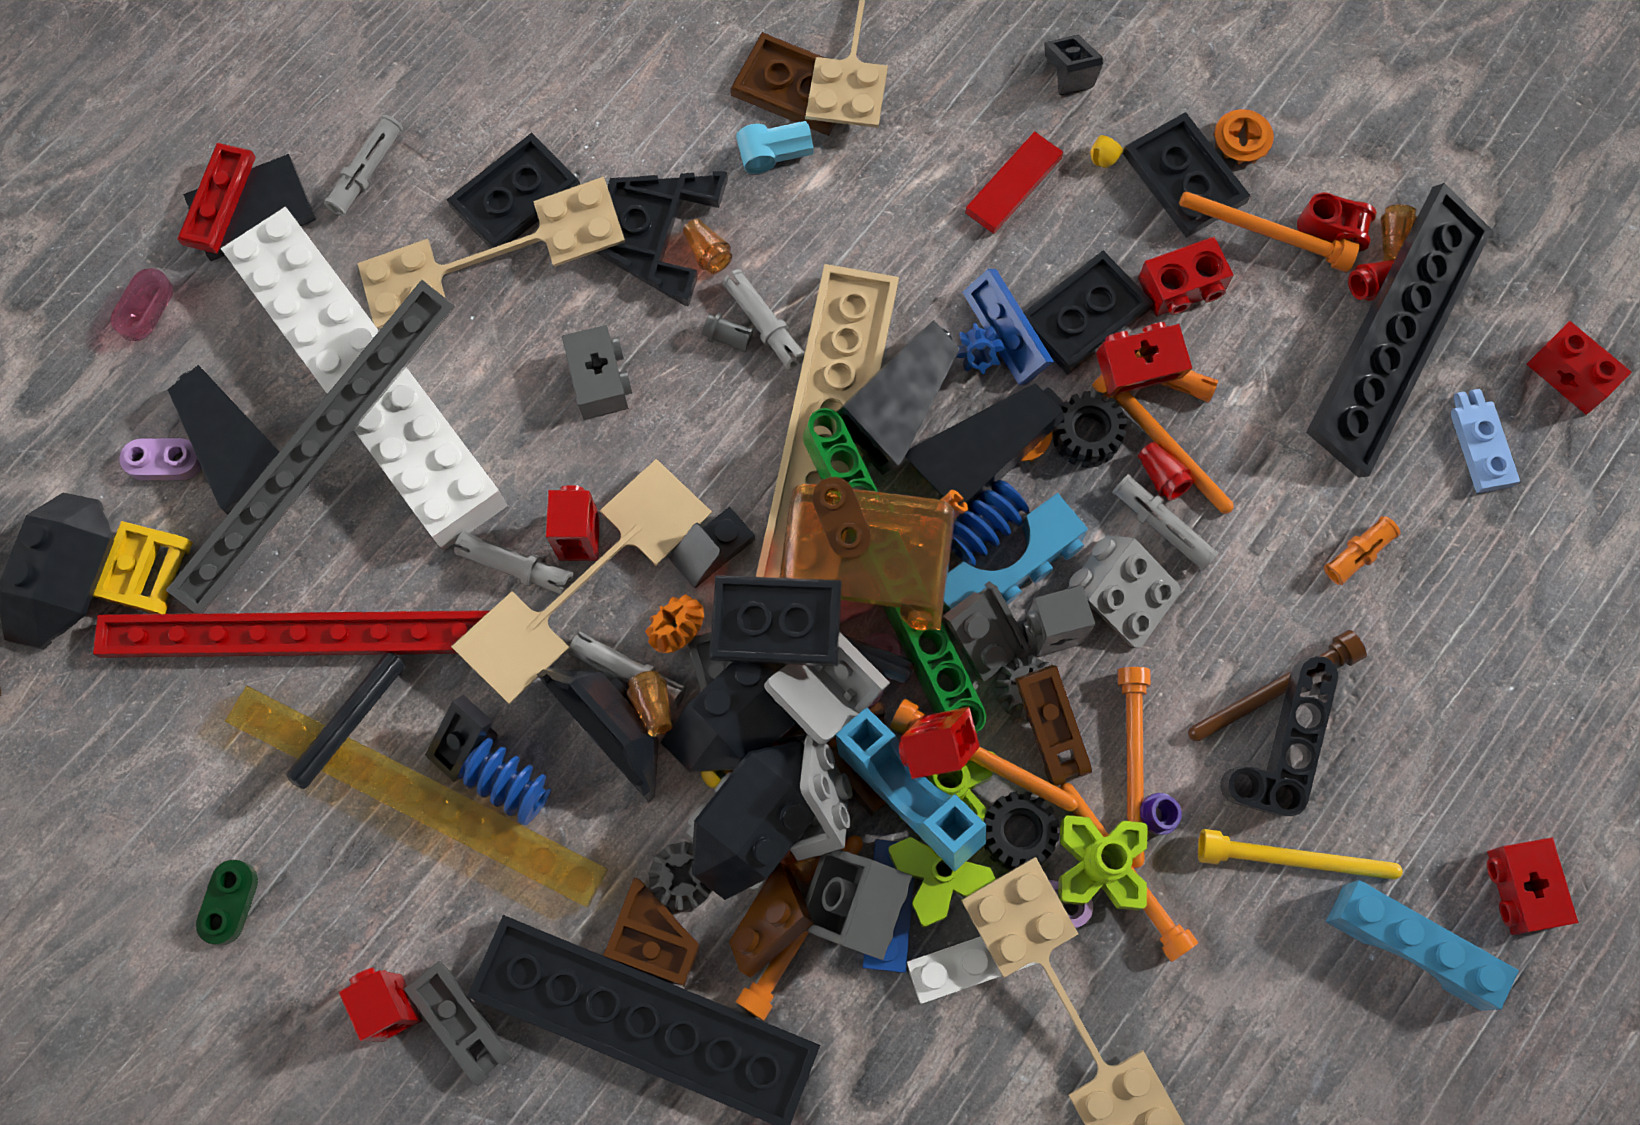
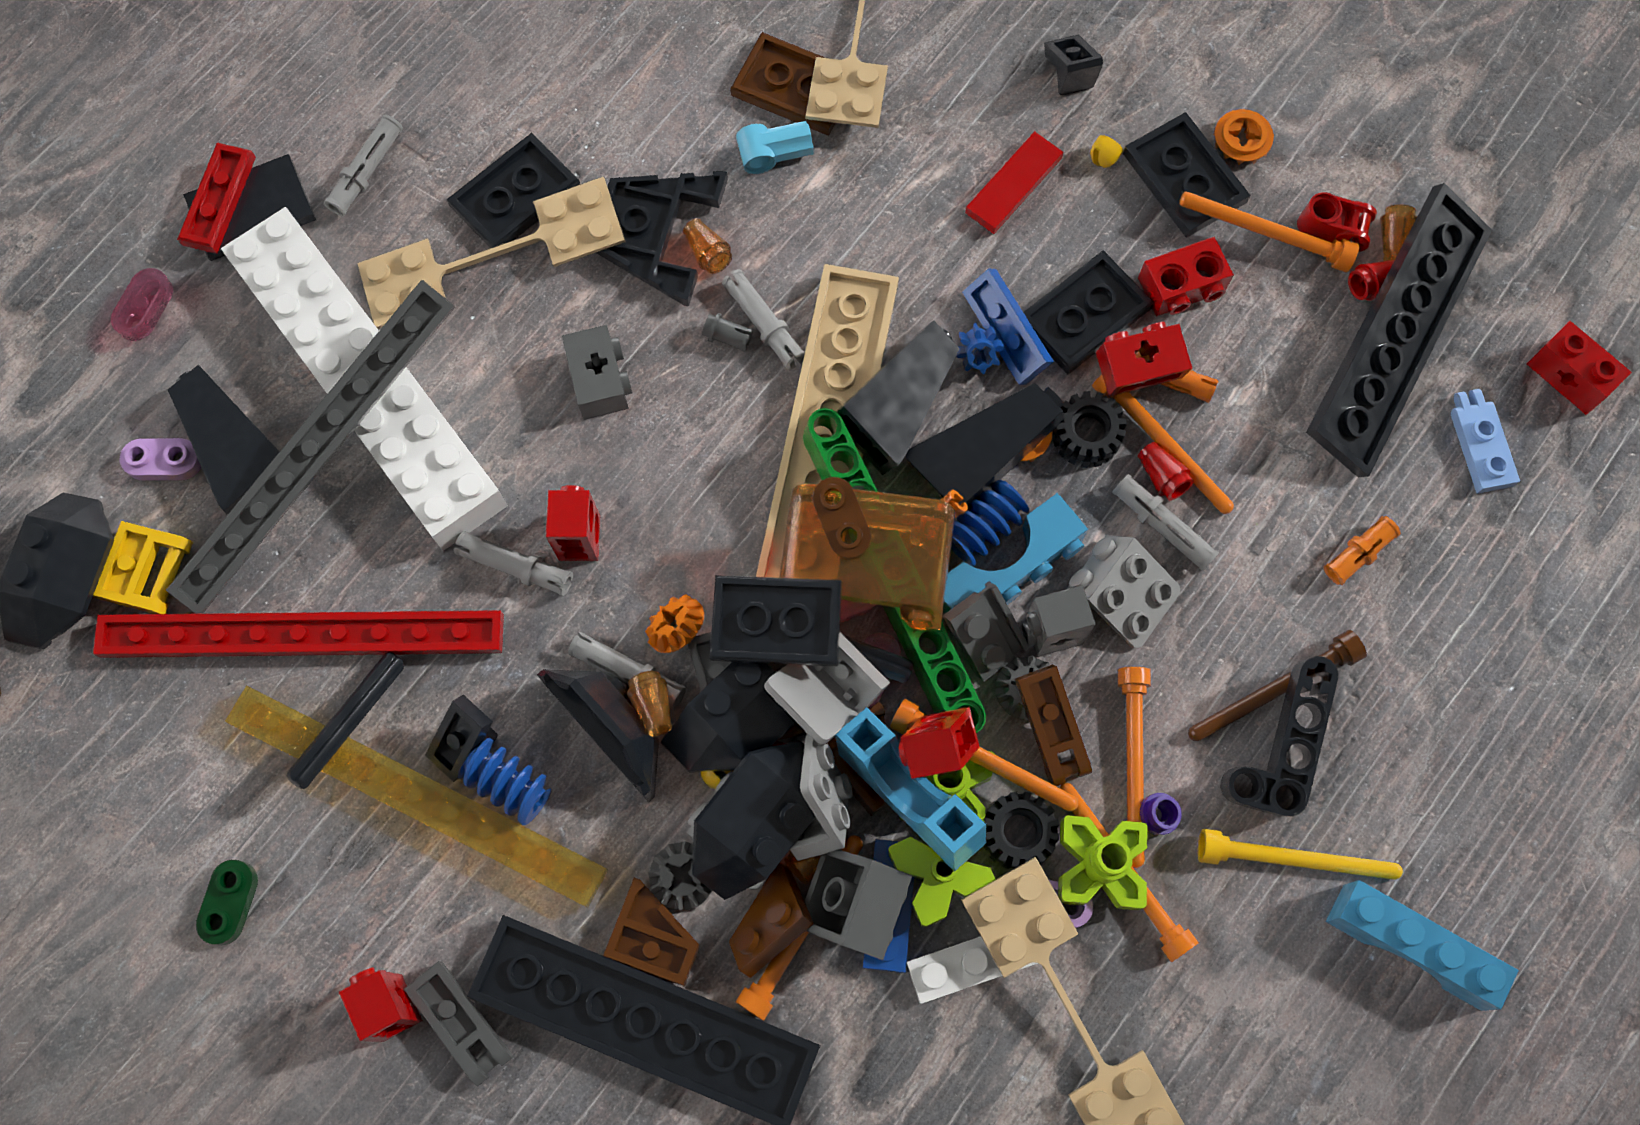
tan hinge [452,459,712,704] -> none
black slope [669,506,756,589] -> none
red brick [1487,837,1579,935] -> none

